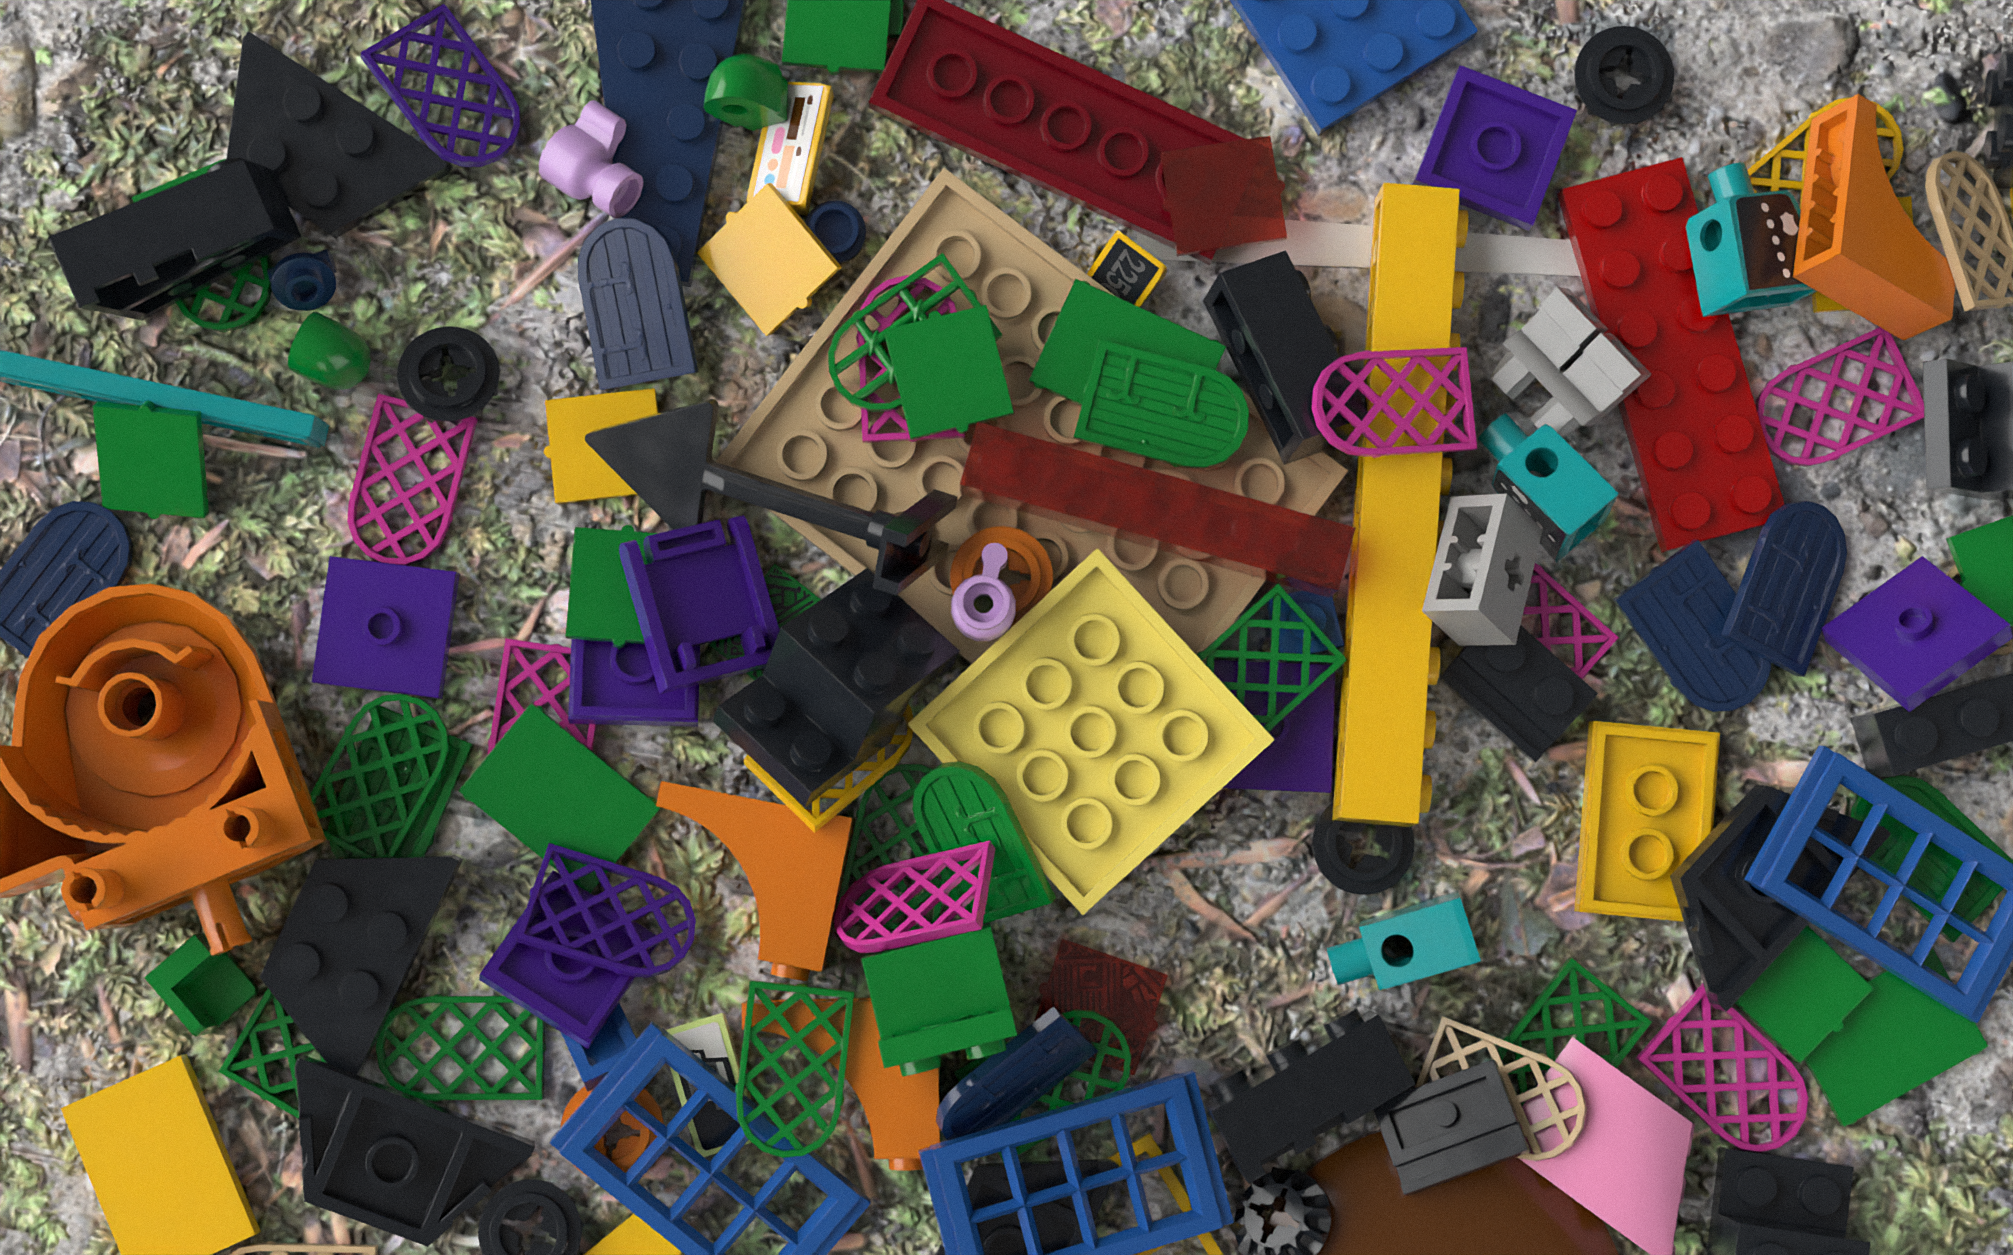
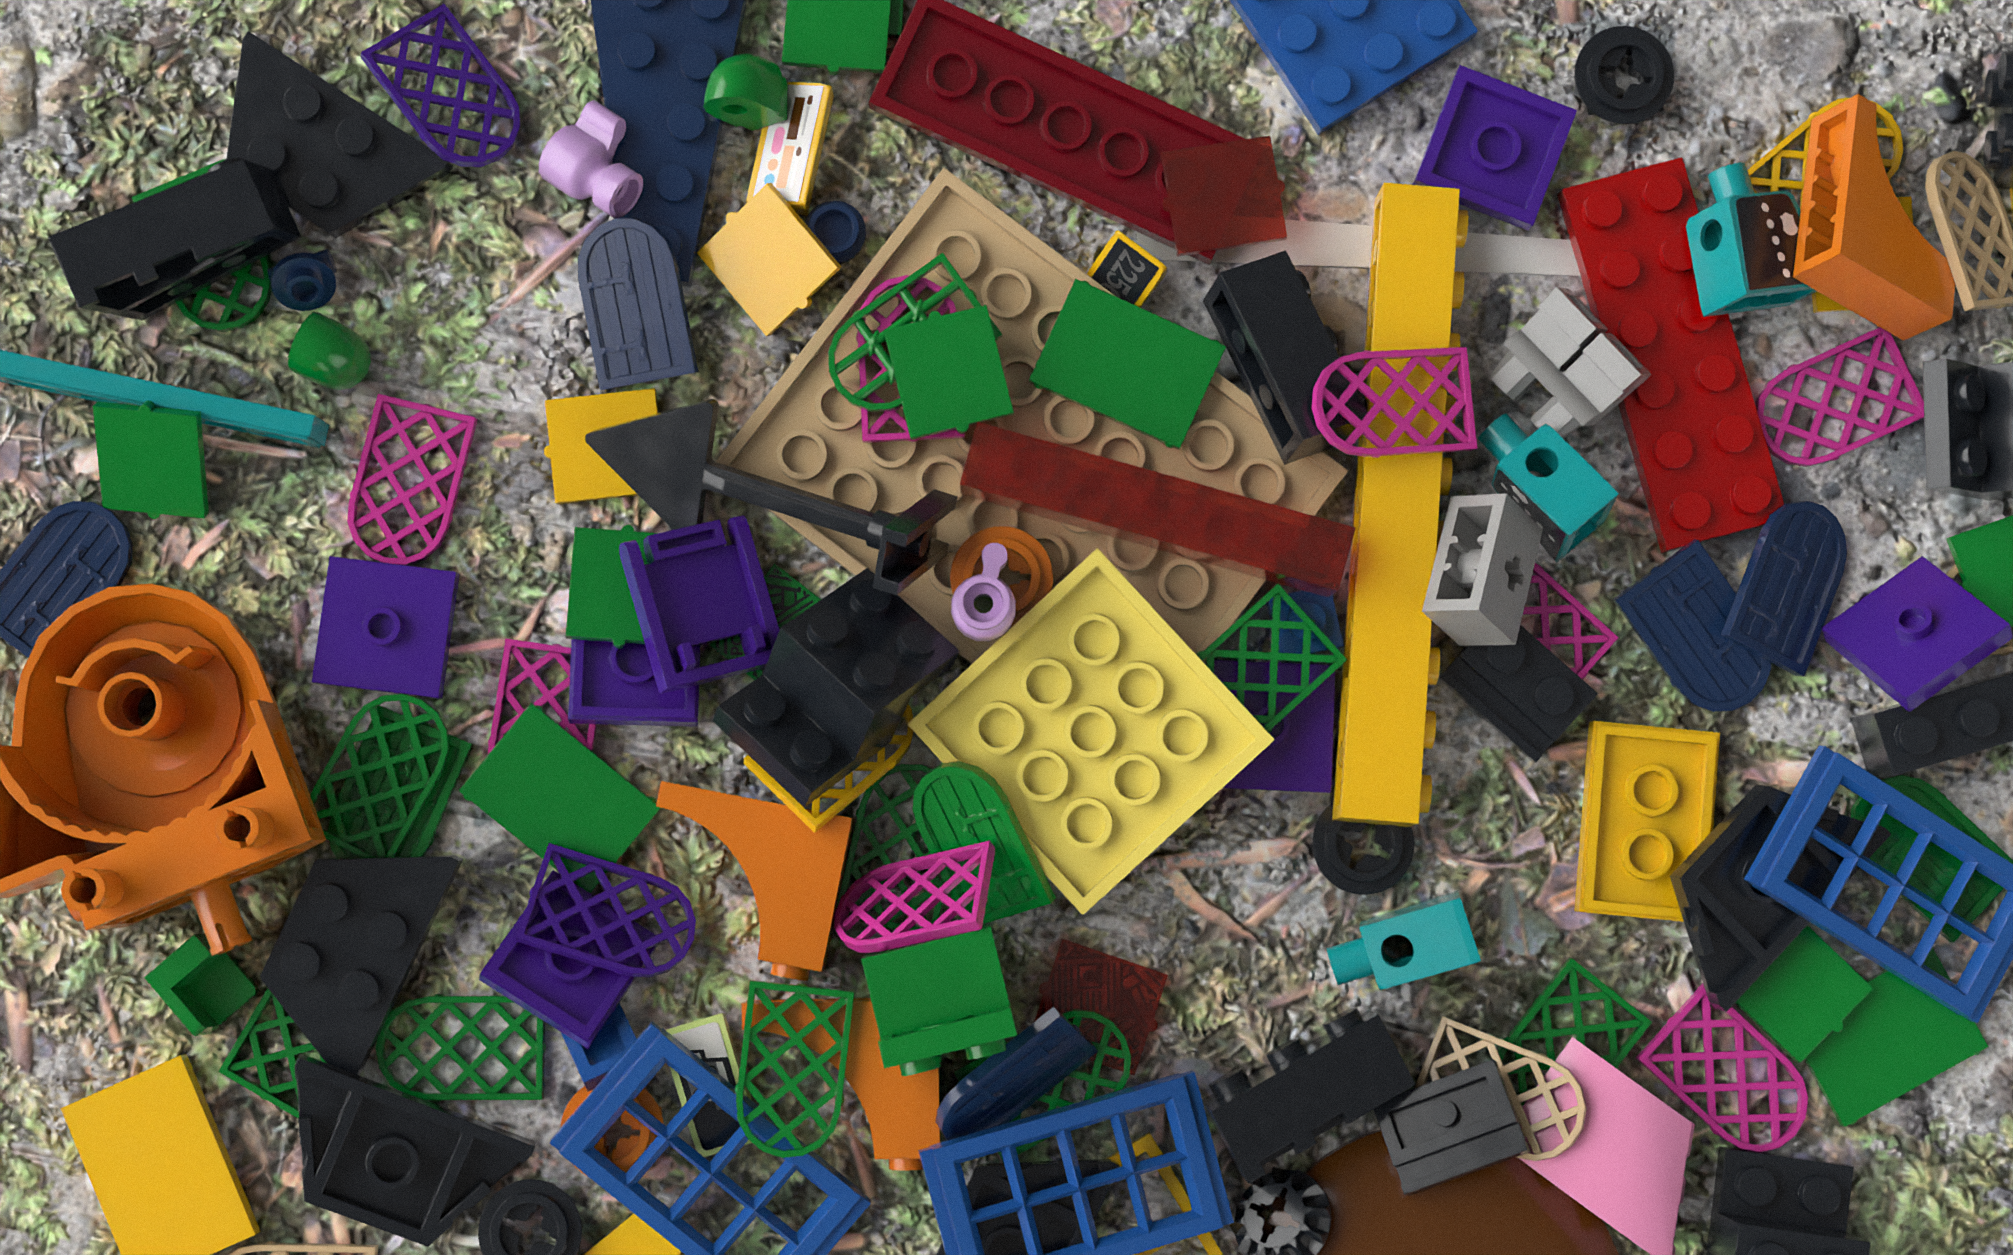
black gear [397,326,501,426] -> none
green window [1073,339,1249,469] -> none

